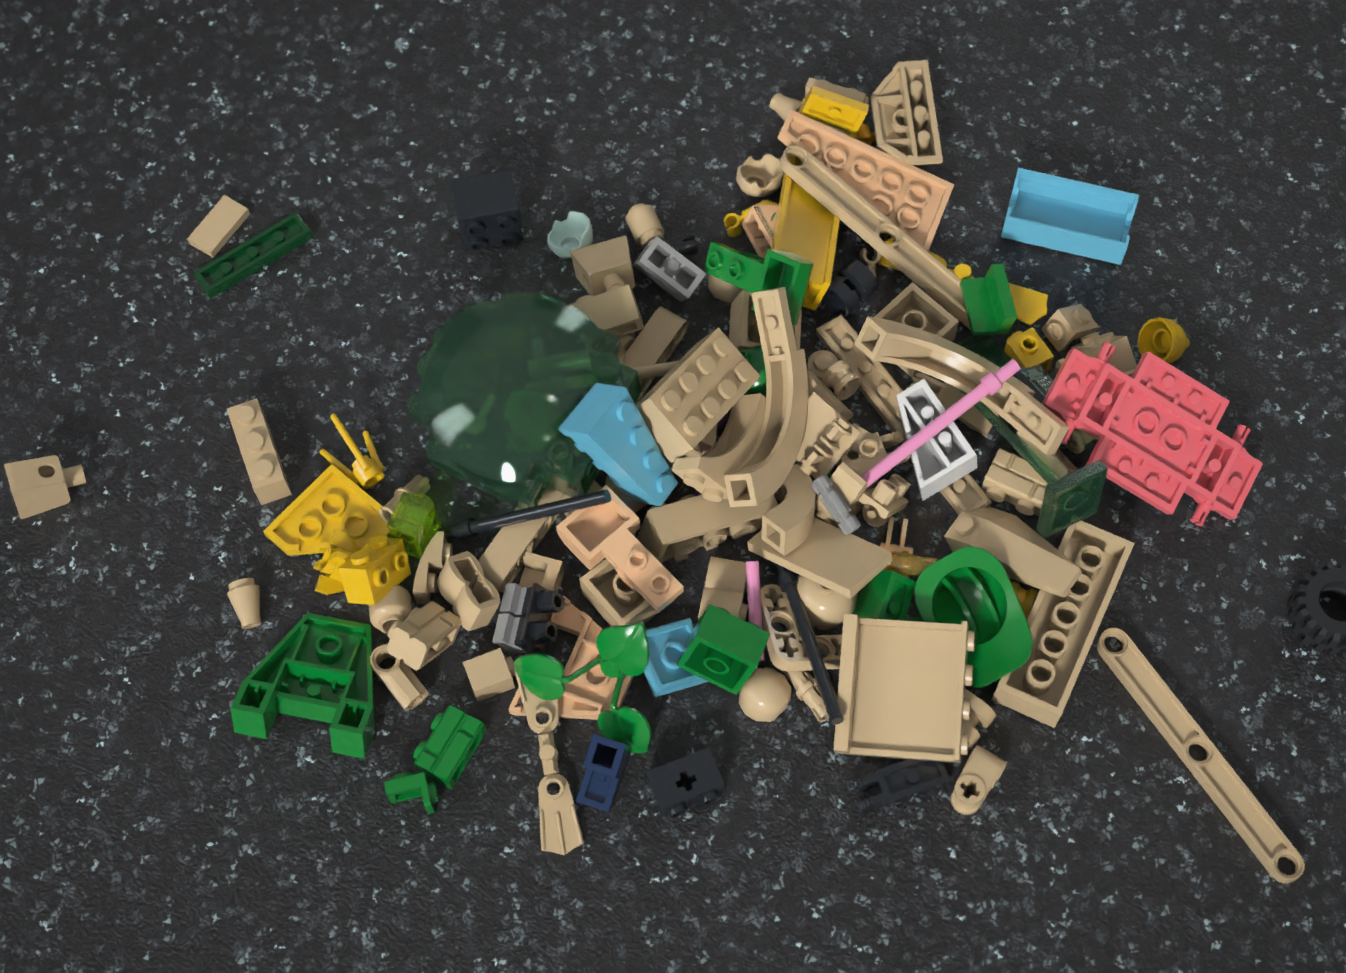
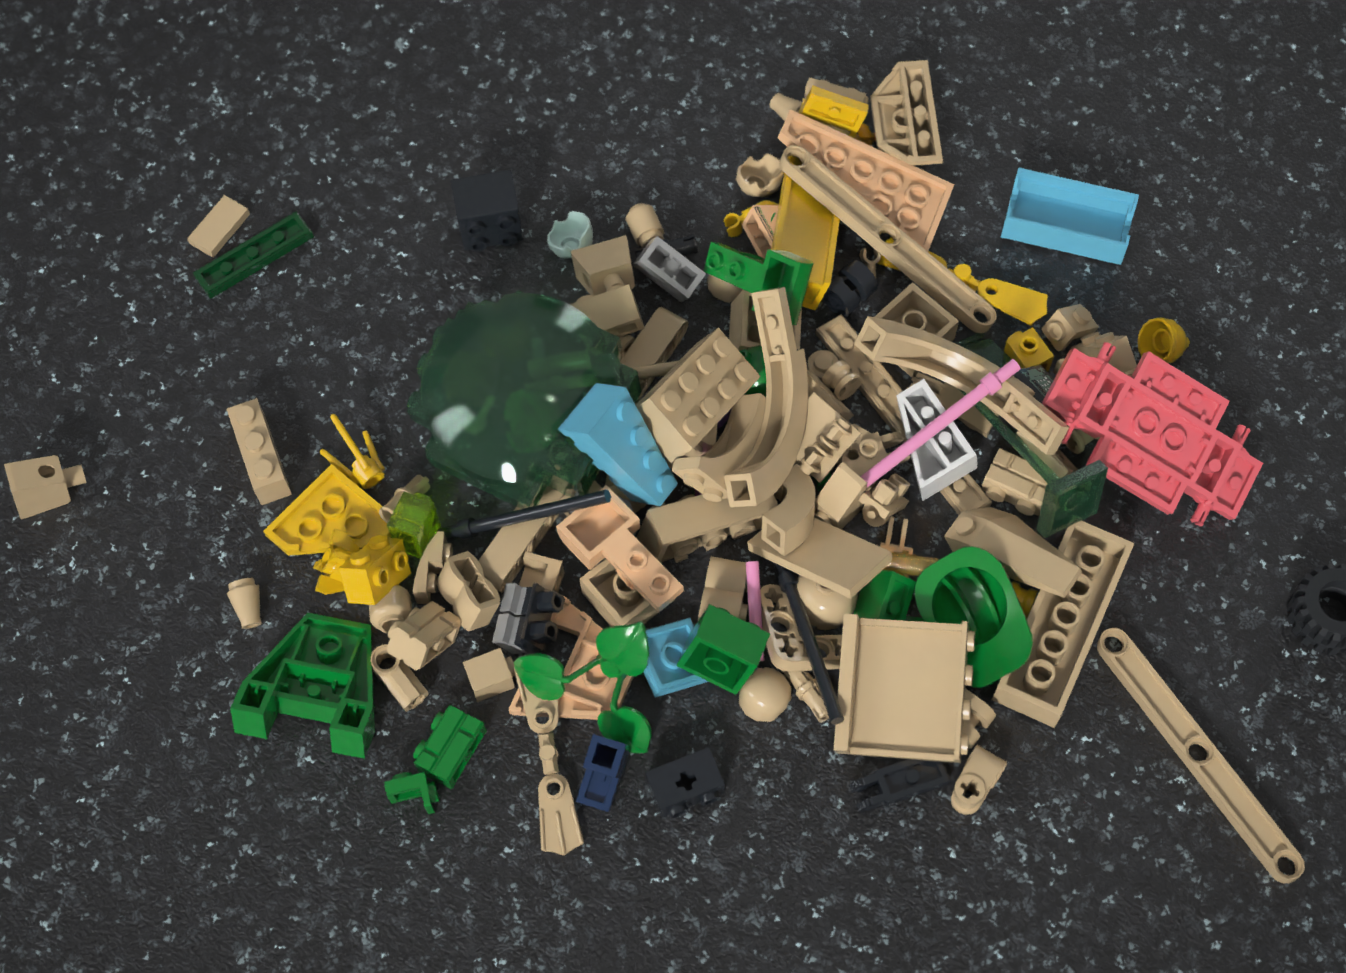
light grey axle [811,475,861,535] -> none
green panel [960,264,1017,336] -> none

